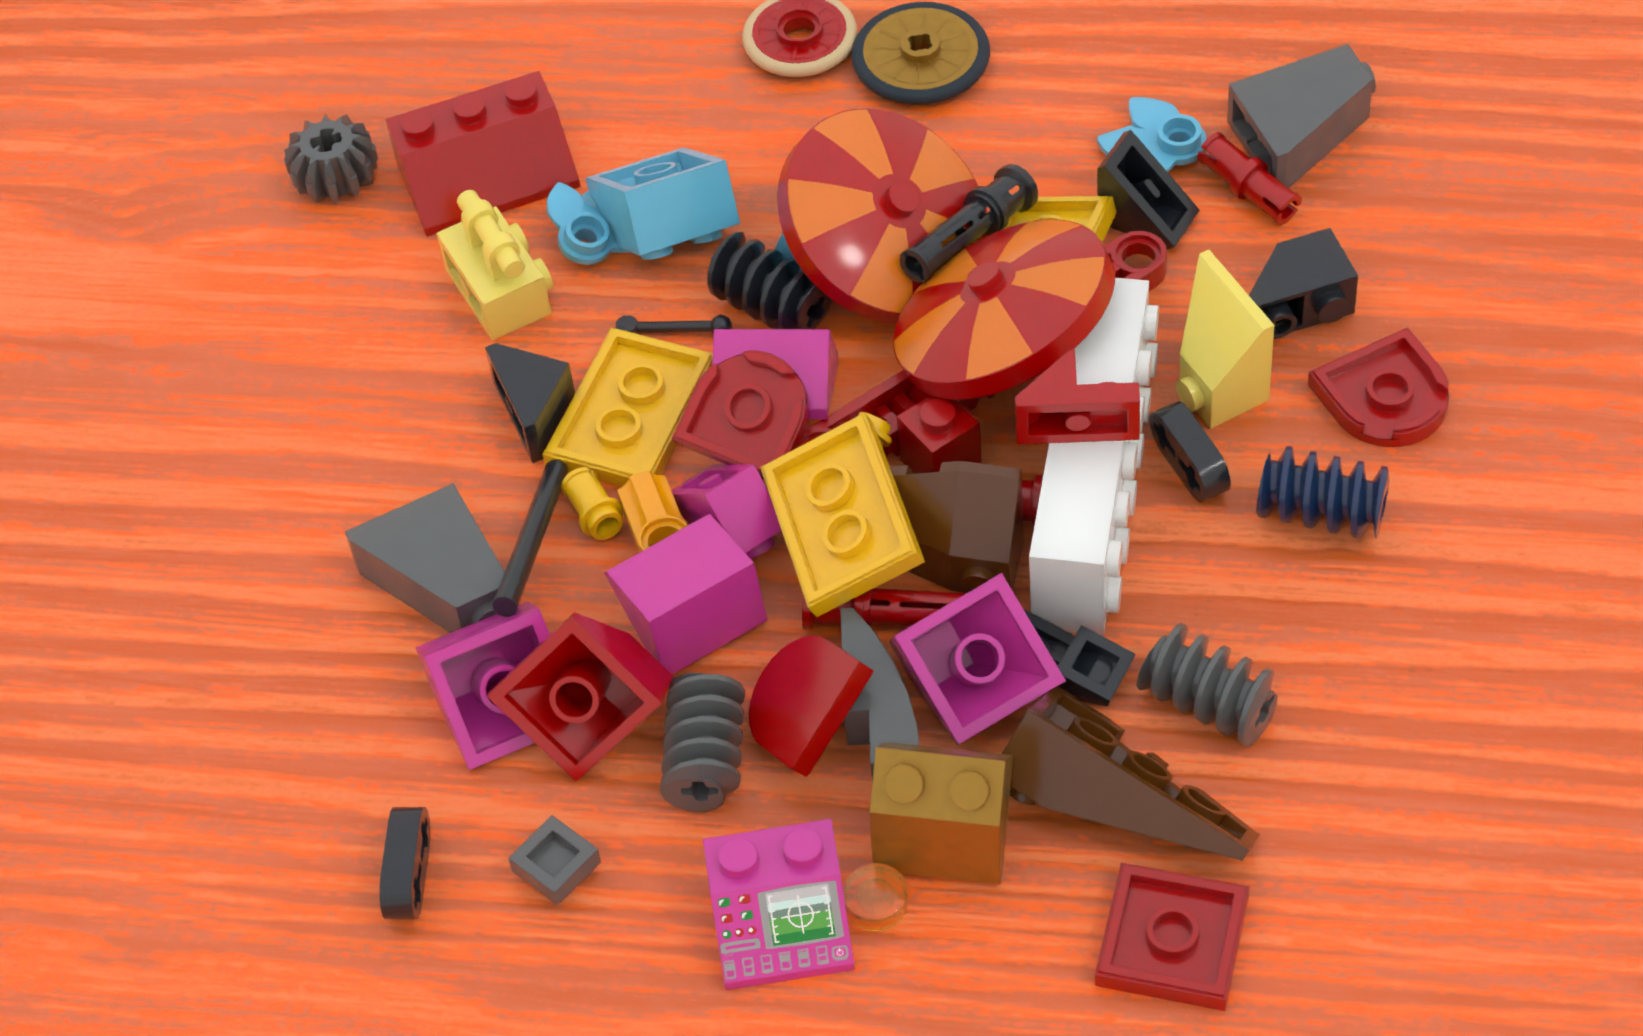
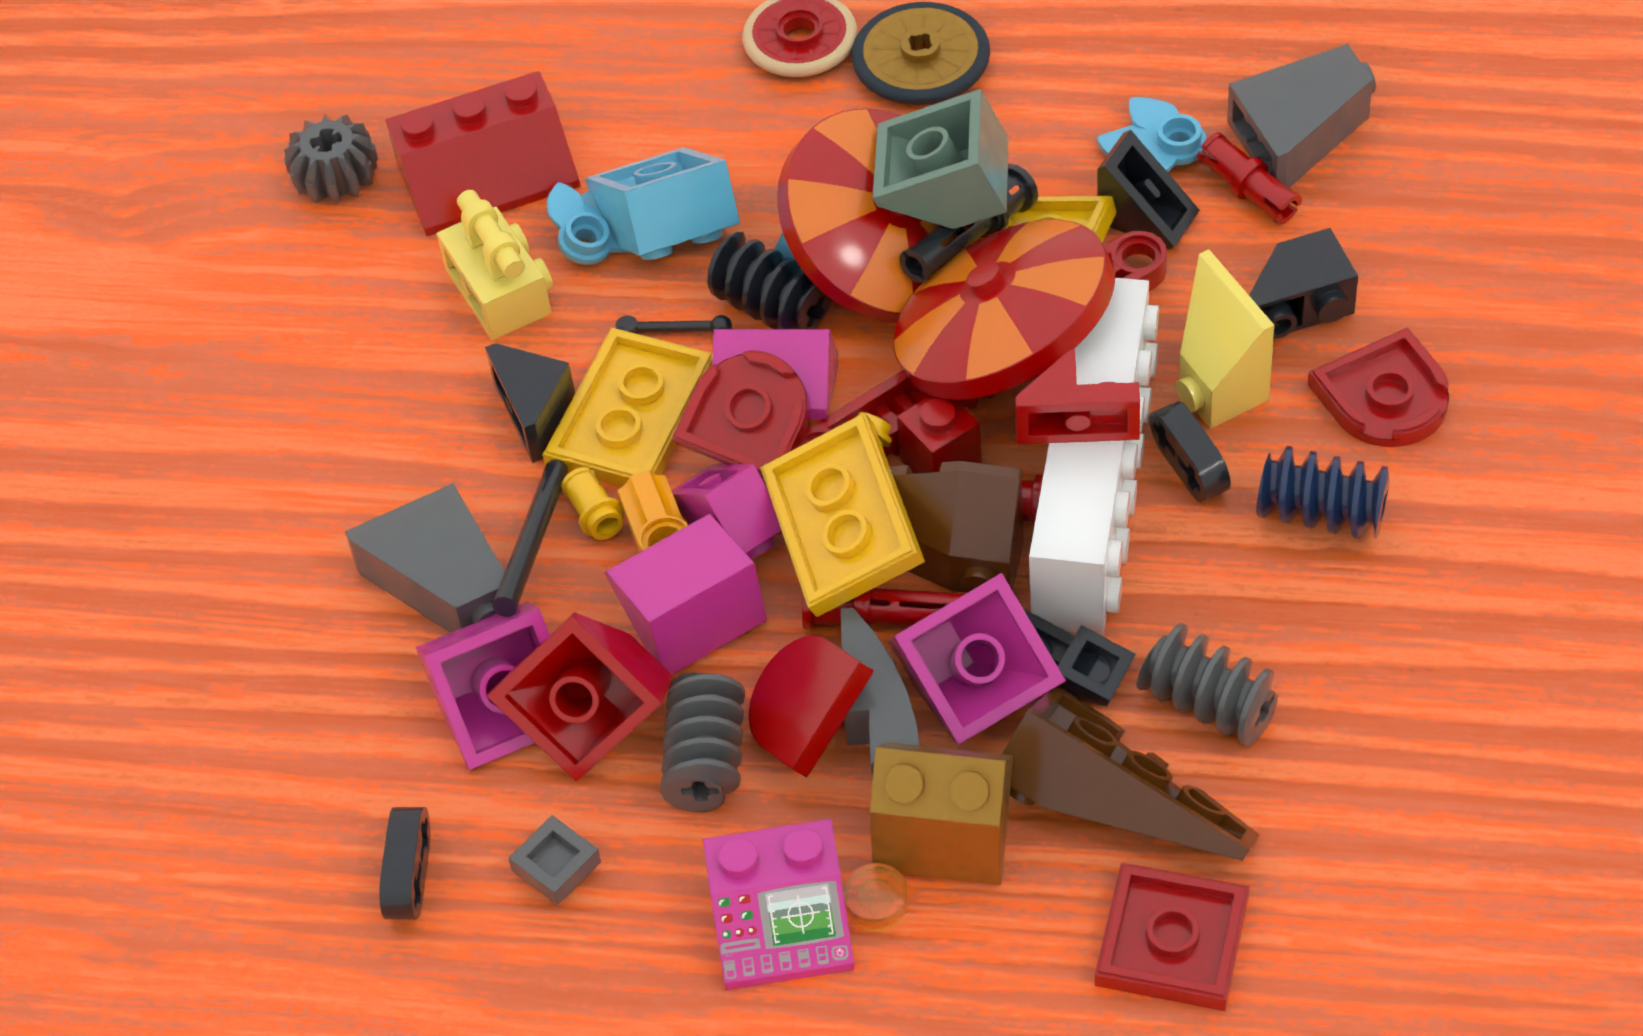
none -> sand green slope [873,89,1009,229]

